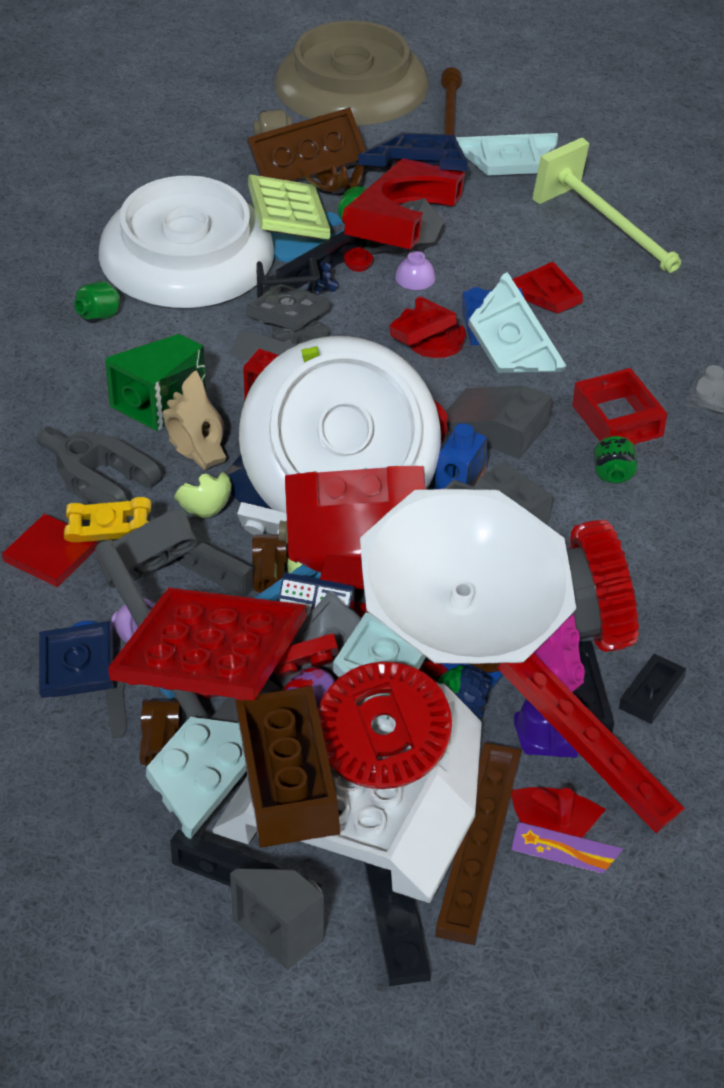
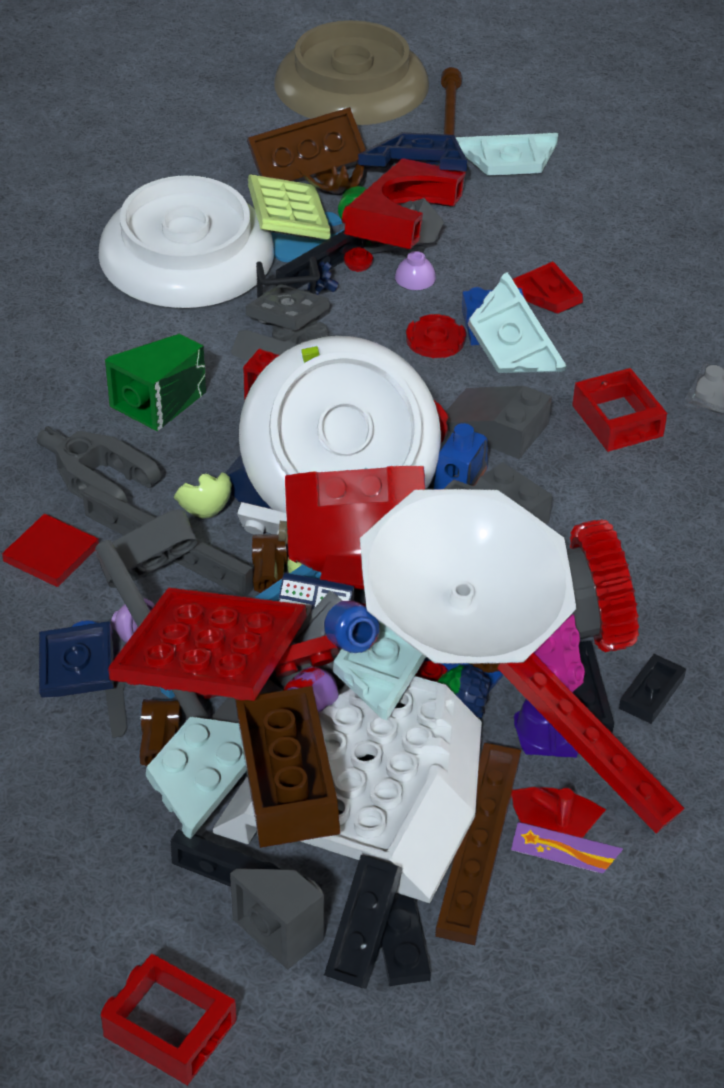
yellow plate [64,497,152,542] -> none
green head [74,281,120,323] -> none
tan piece [163,370,226,471] -> none
dark tan head [253,109,292,135] -> none
red piece [318,662,452,789] -> none
red wing [389,296,457,346] -> none
yellowish green tile [532,138,681,273] -> none
green head [594,436,637,483] -> none
none -> red window [101,953,236,1086]
none -> blue head [324,600,380,653]
none -> black plate [324,855,403,989]

